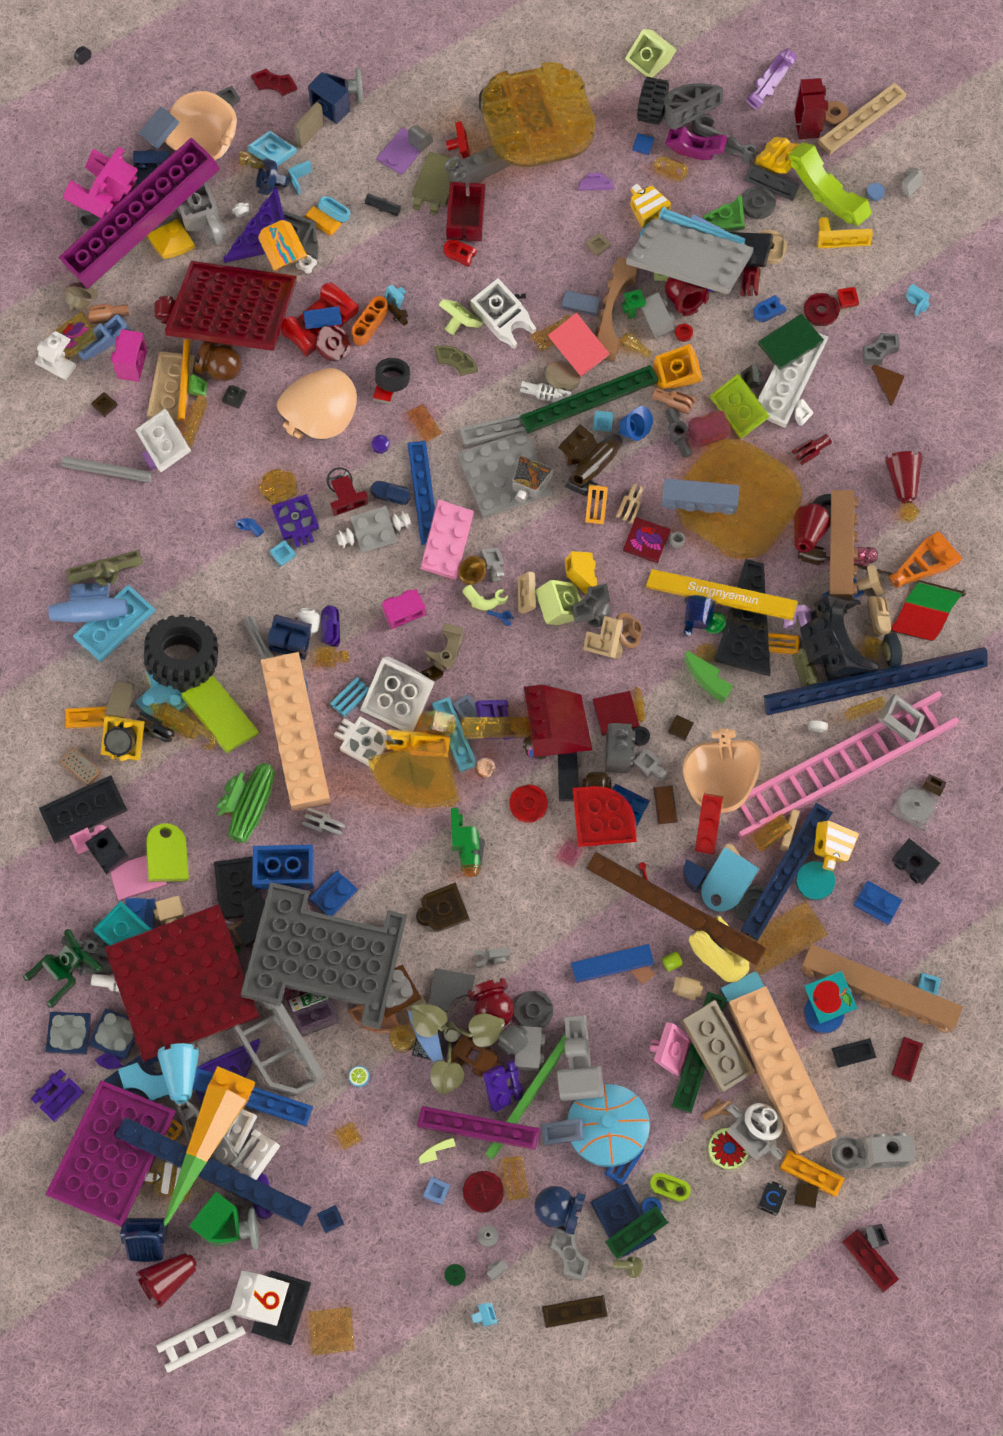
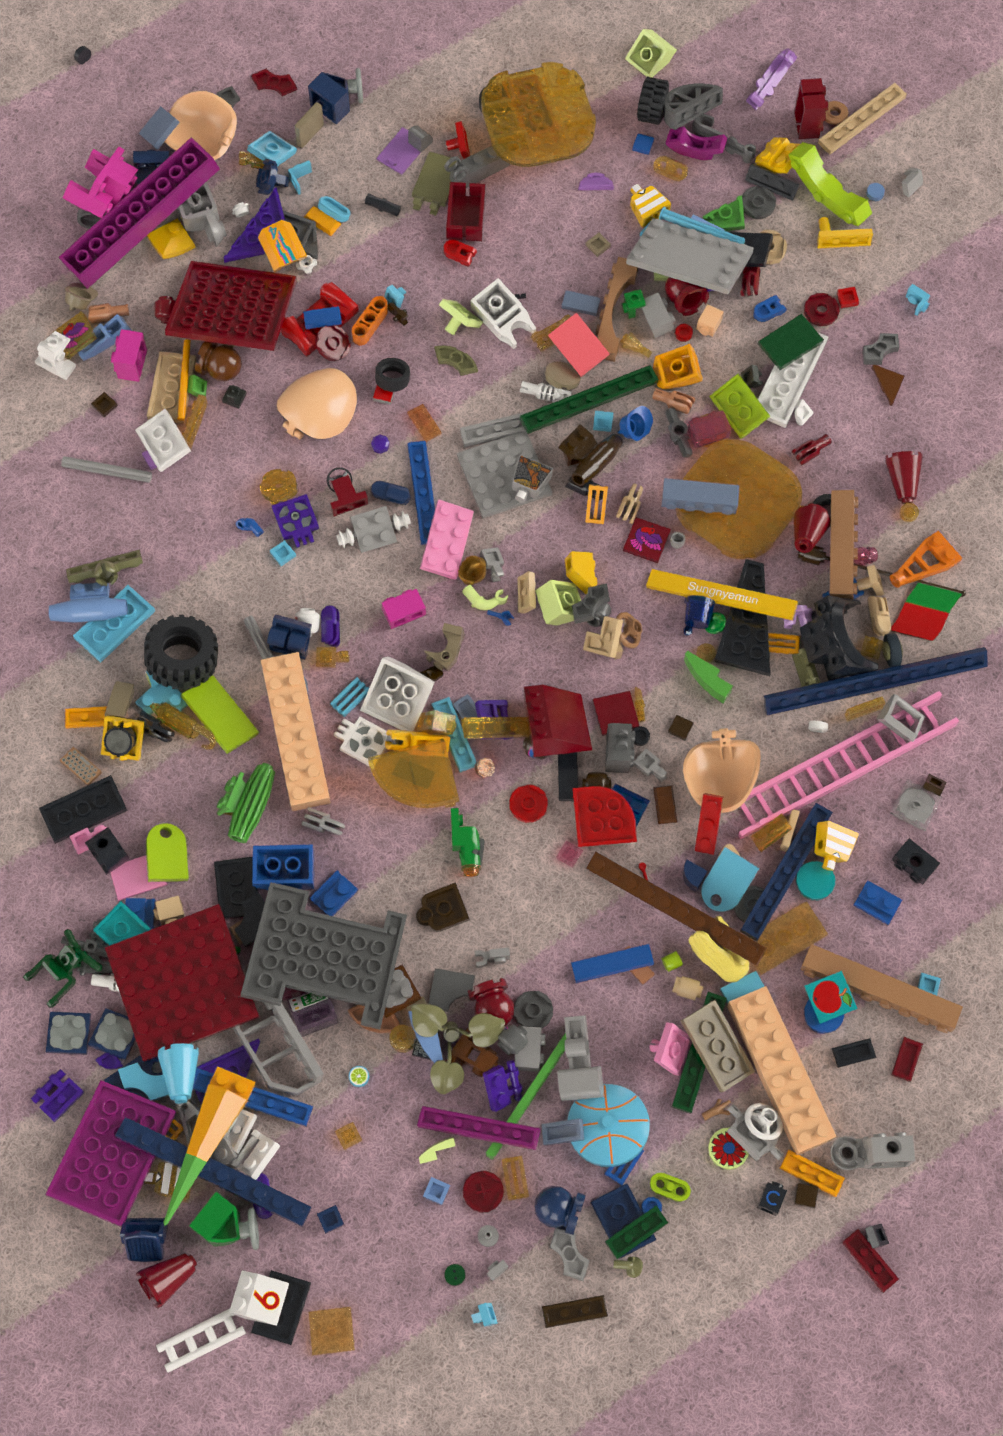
none -> light nougat brick [697,304,724,337]

